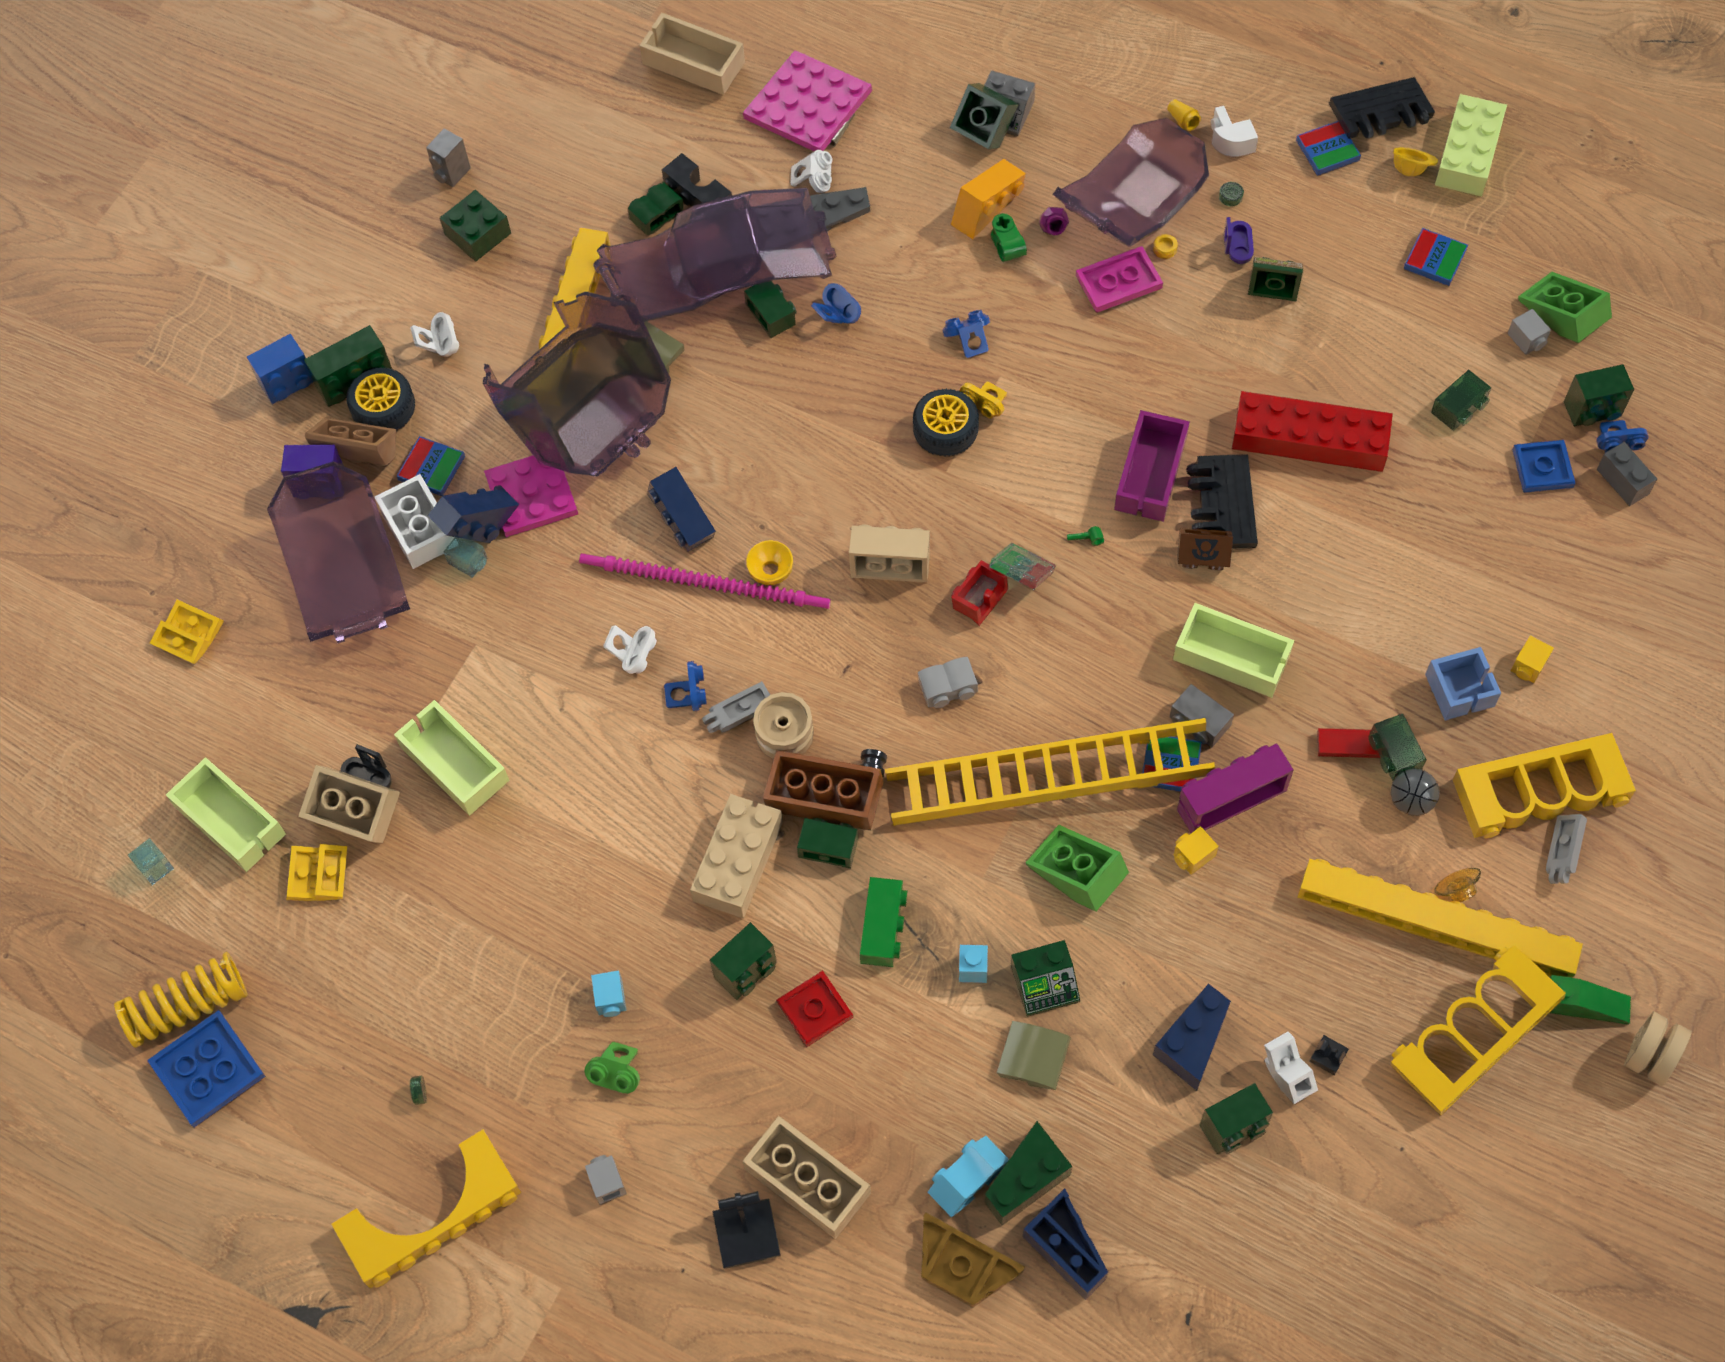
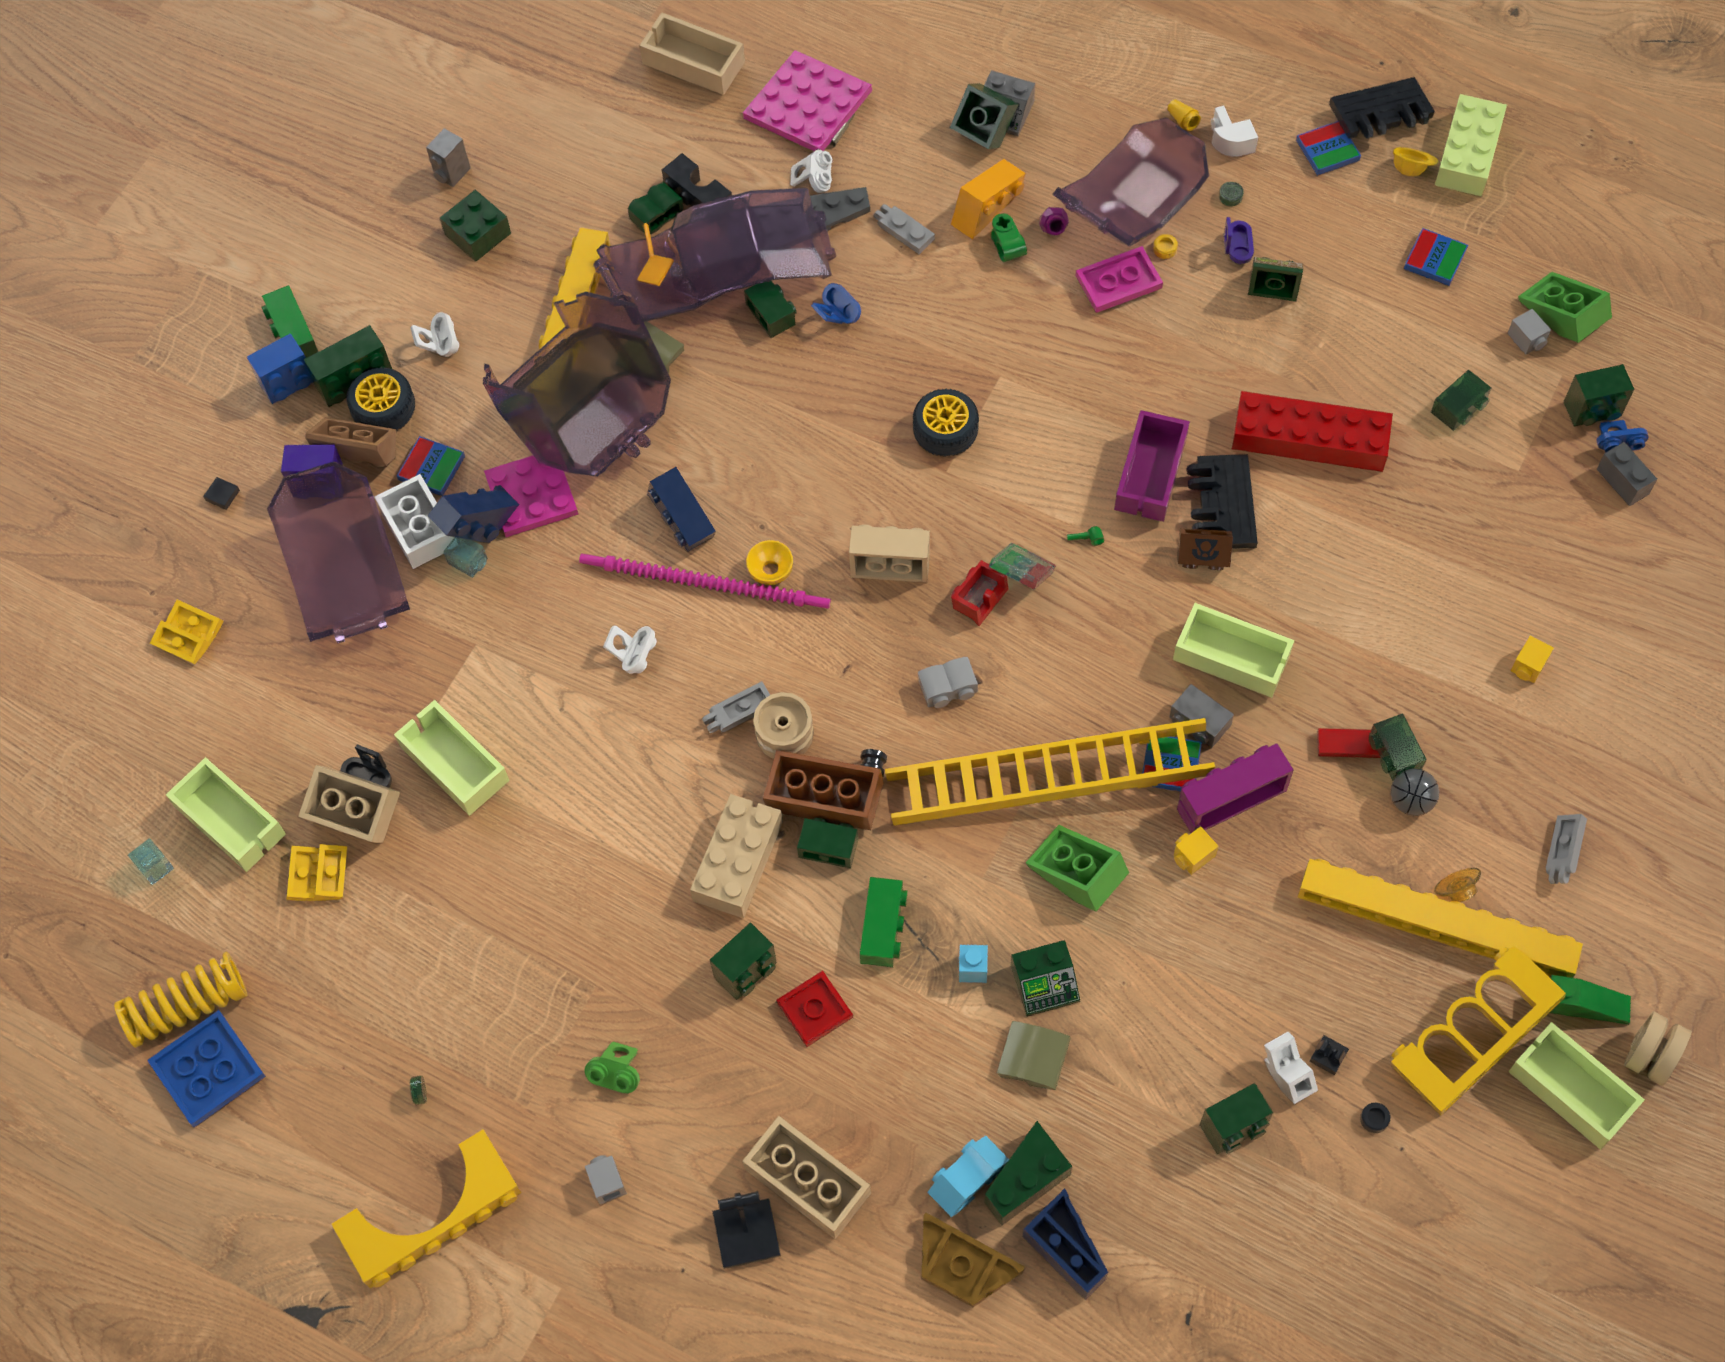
medium azure brick [591,970,626,1017] -> none
blue bracket [664,661,707,711] -> none
blue bracket [942,310,990,358] -> none
yellow bracket [960,381,1007,418] -> none
dark blue wedge [1153,983,1231,1091] -> none
medium blue piece [1425,647,1501,720] -> none
yellow fence [1452,733,1636,838] -> none
blue tile [1512,440,1576,493] -> none
none -> black tile [203,477,240,510]
none -> green brick [261,285,319,358]
none -> light orange piece [637,223,674,286]
none -> light grey hinge [874,204,935,254]
none -> black tile [1360,1102,1391,1133]
none -> yellowish green piece [1509,1022,1645,1150]

